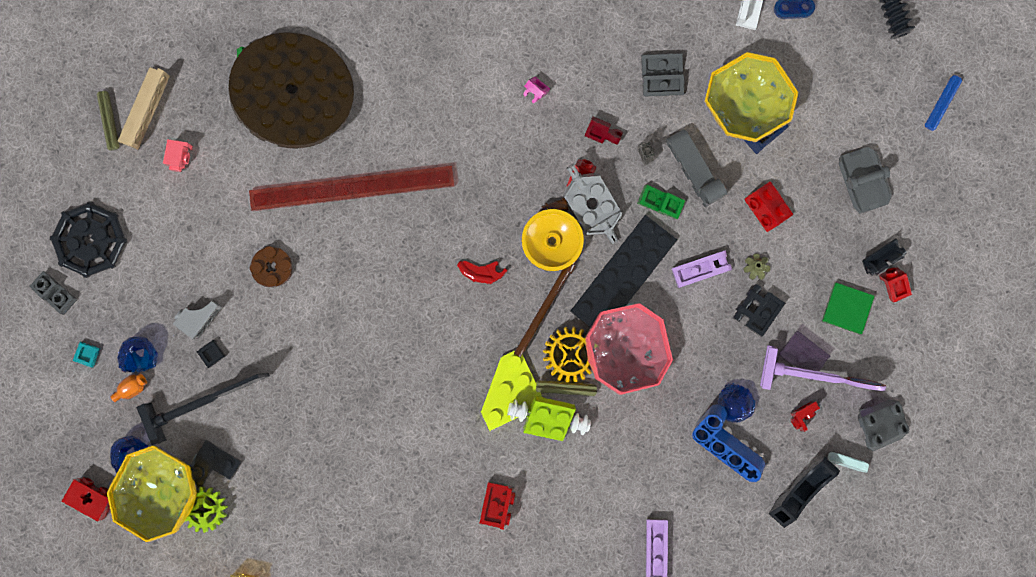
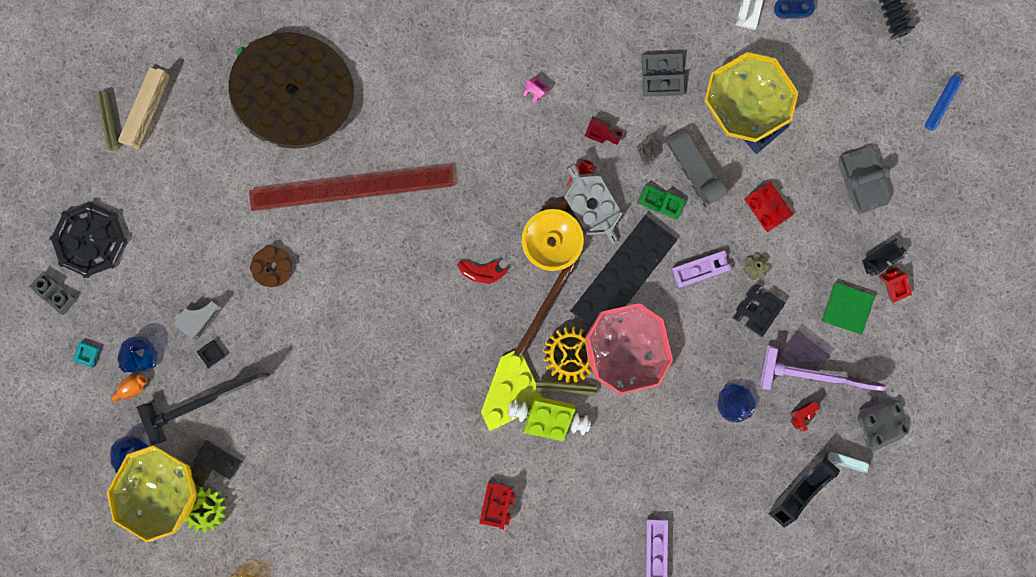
red brick [61,477,110,522] -> none
coral brick [163,139,193,172] -> none
blue beam [692,404,765,482] -> none

